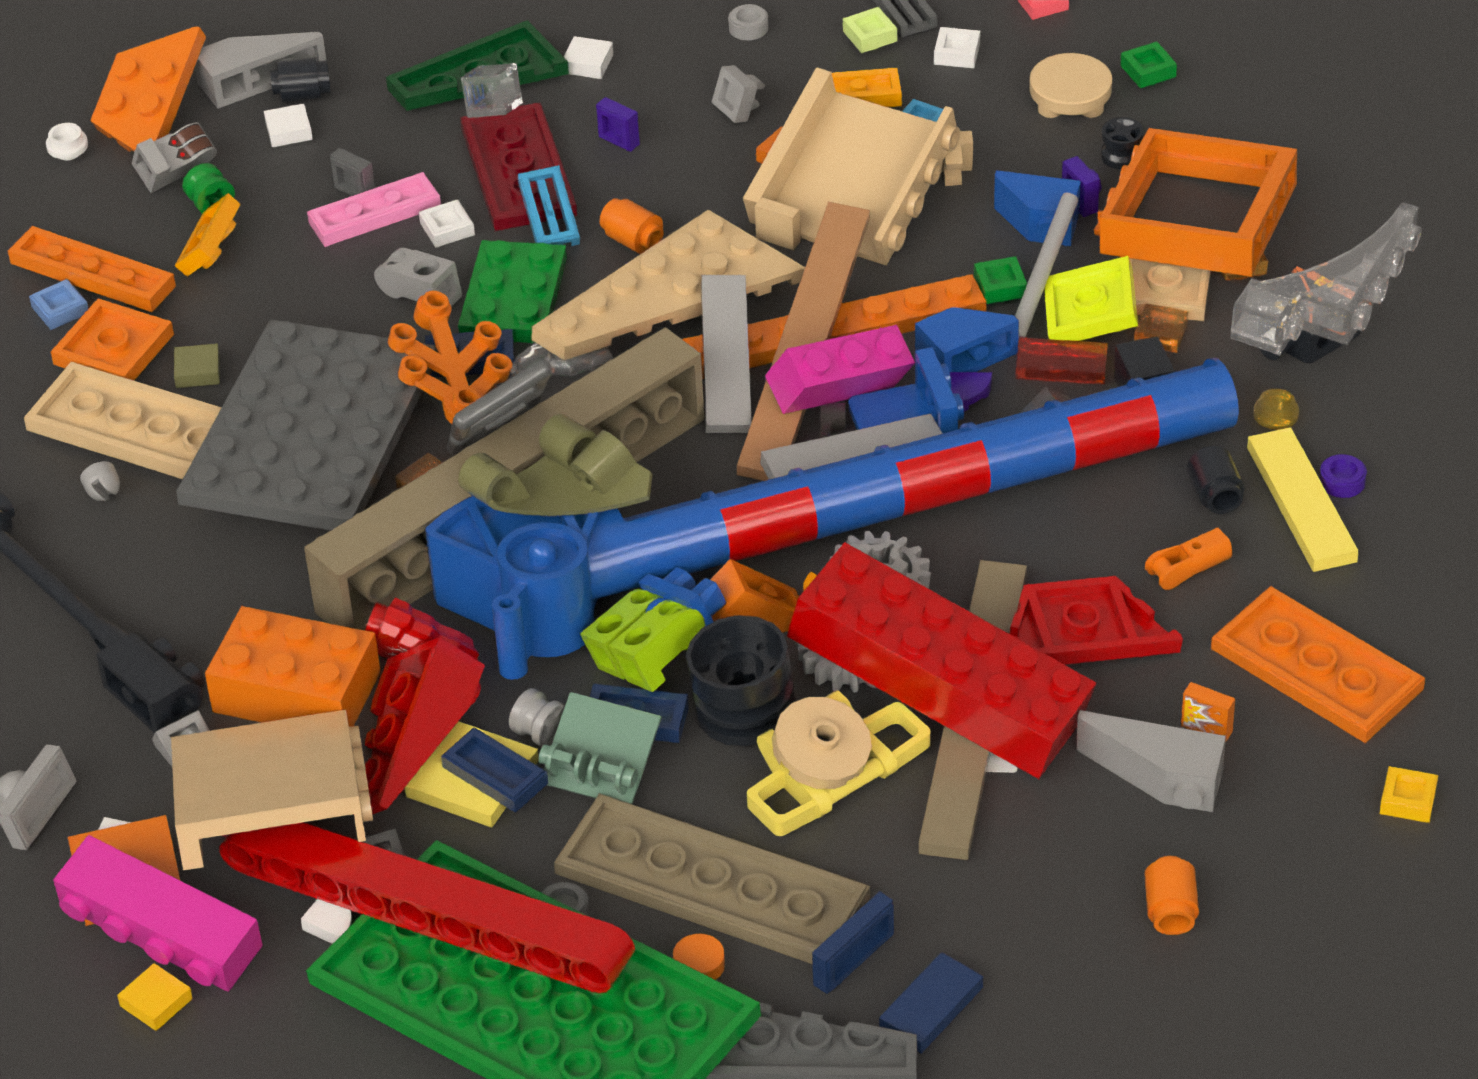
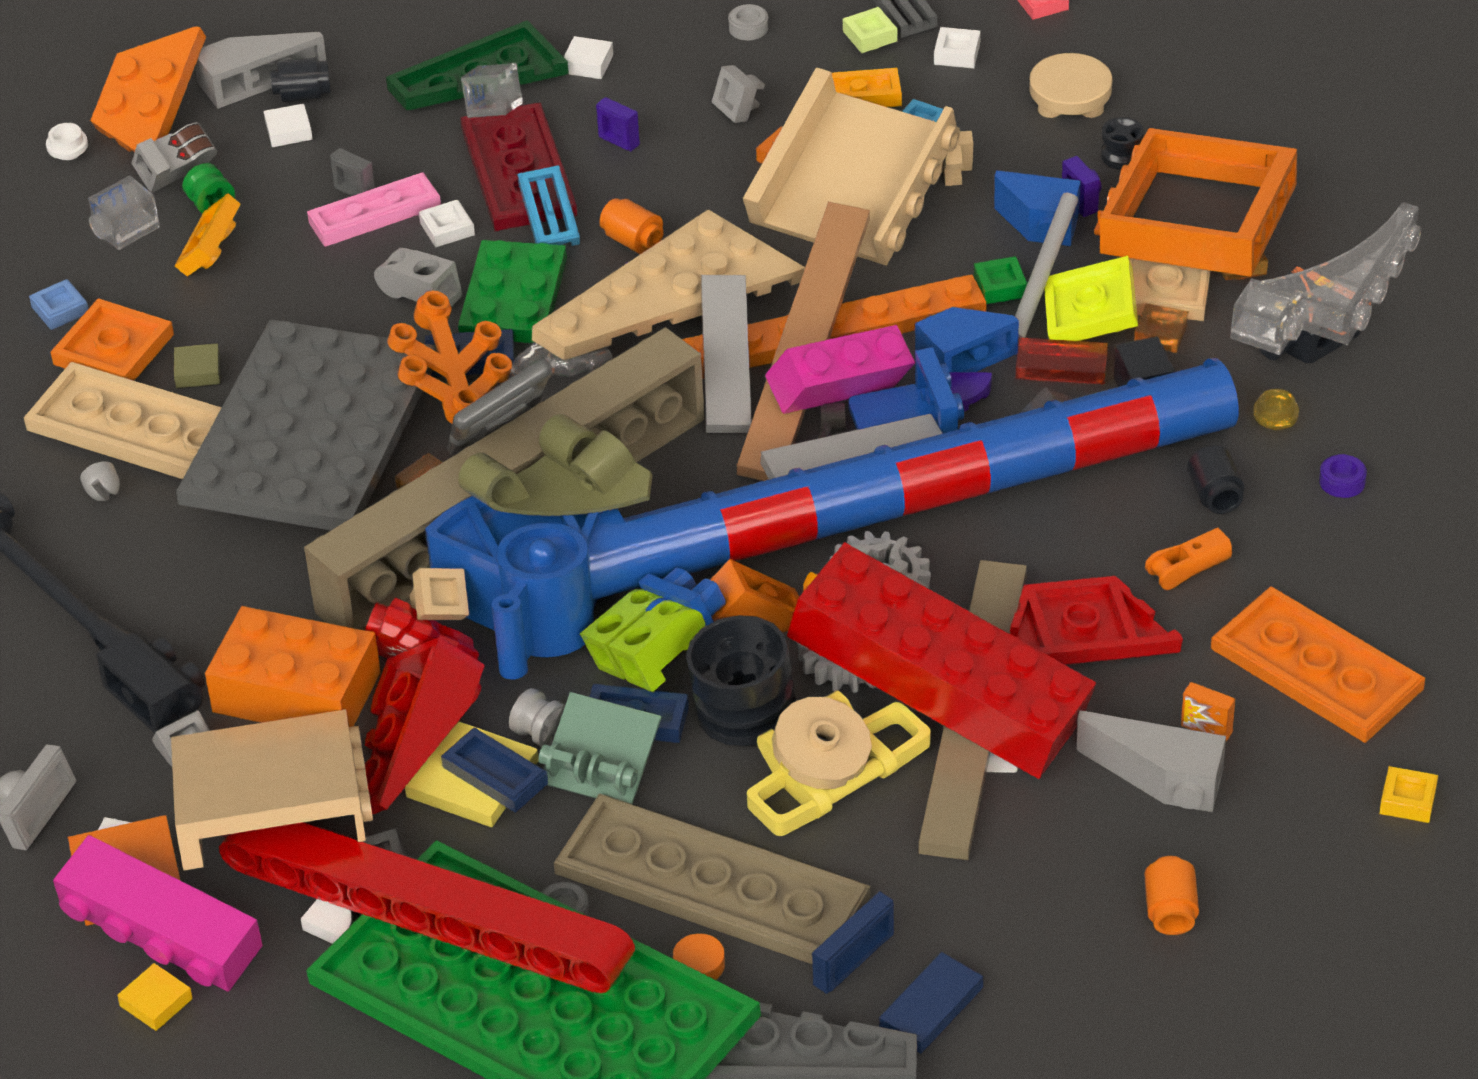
orange plate [8,226,176,312] -> none
tan tile [755,197,801,250] -> none
green plate [1120,41,1177,88] -> none
light yellow tile [1247,427,1358,572] -> none
none -> clear brick [88,175,160,250]
none -> tan tile [410,568,469,620]

